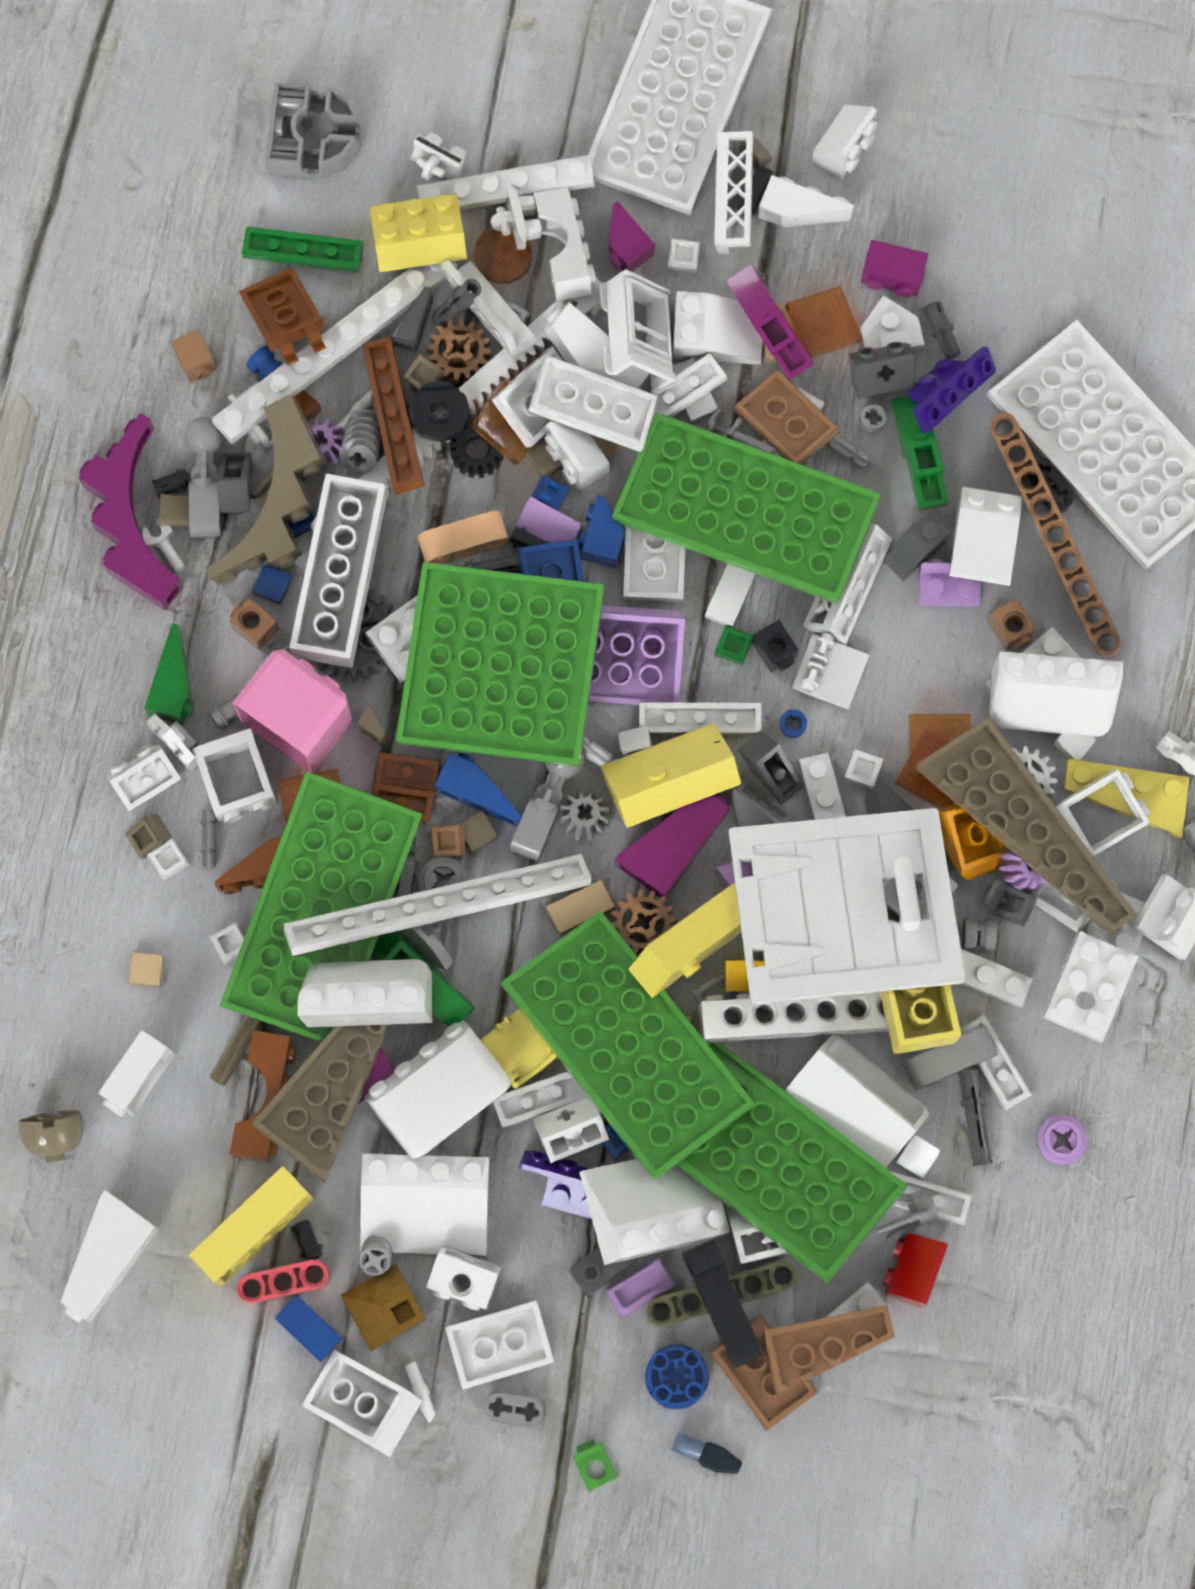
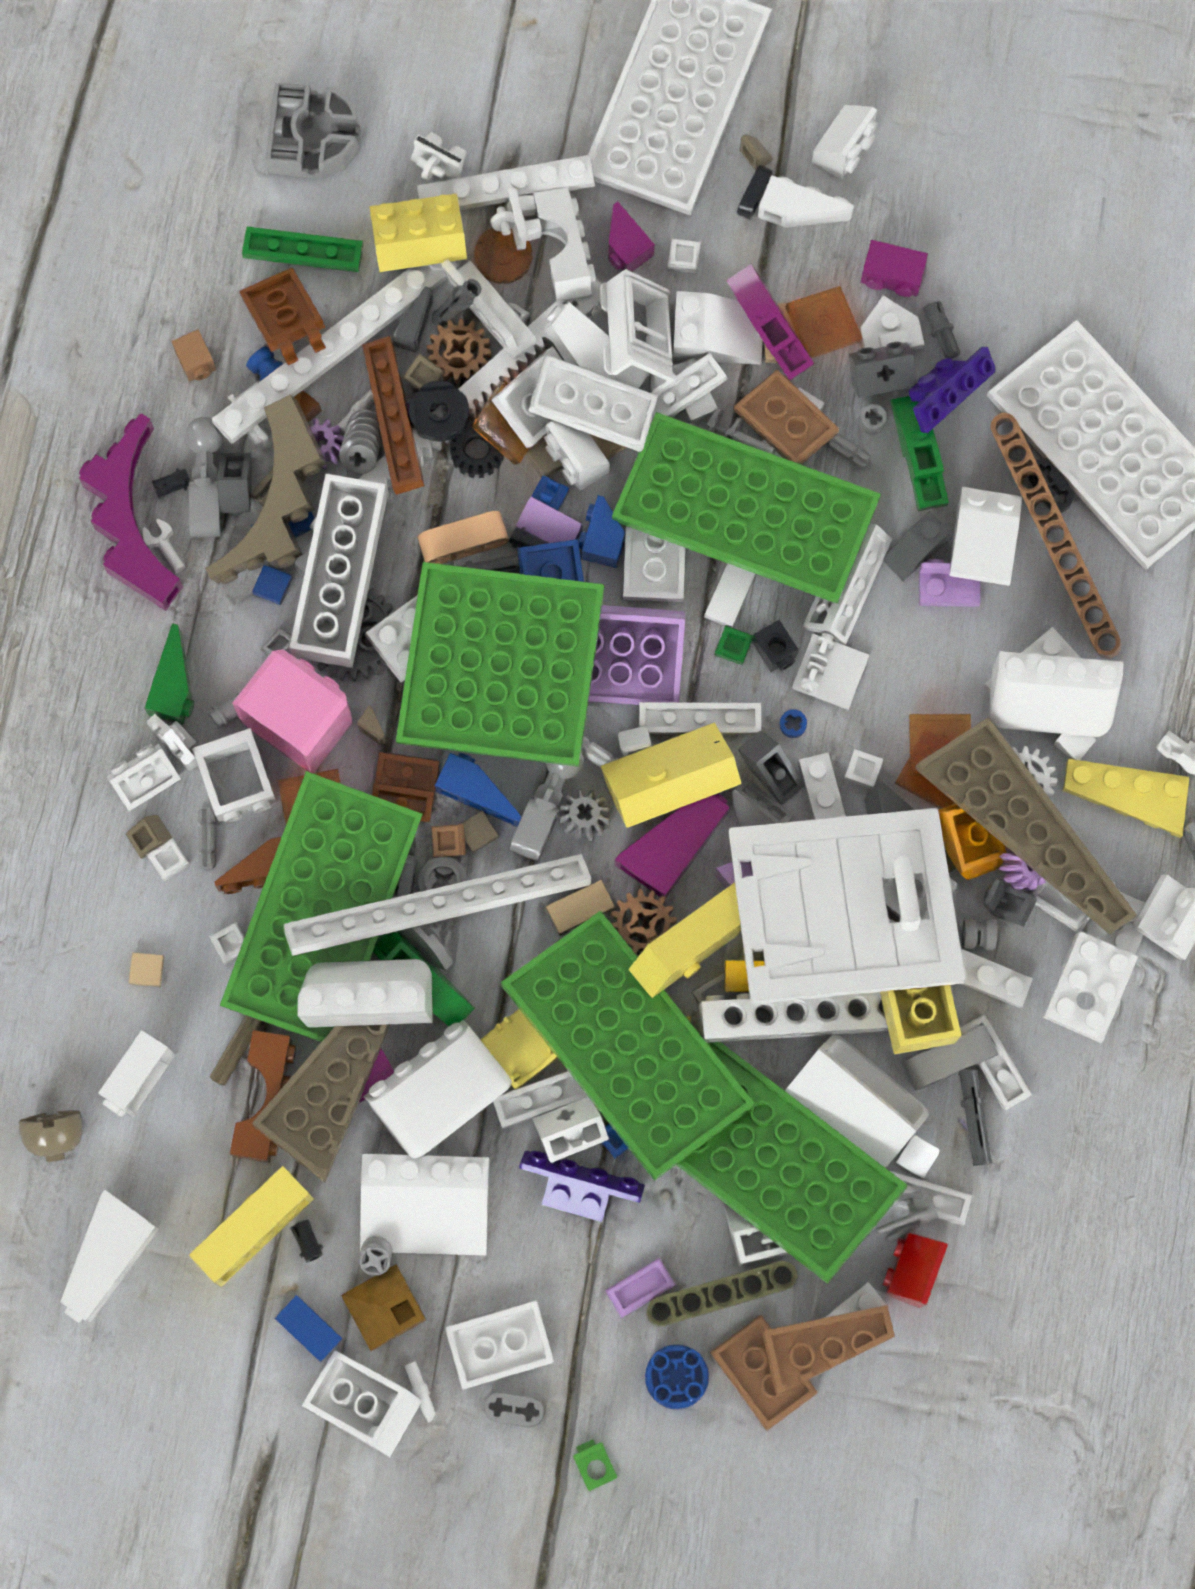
dark tan tile [159,494,189,527] -> none
medium nougat brick [229,598,279,651] -> none
coral beam [237,1260,330,1304] -> none
white brick [426,1246,502,1310] -> none
dark grey brick [569,1247,638,1298] -> none
white slope [580,1159,730,1265] -> none
black piece [671,1432,742,1474] -> none
black beam [682,1238,763,1369] -> none
white fence [714,131,753,255] -> none
medium nougat brick [988,598,1035,651] -> none
lavender gear [1037,1115,1088,1165] -> none
white window [1055,769,1150,856] -> none

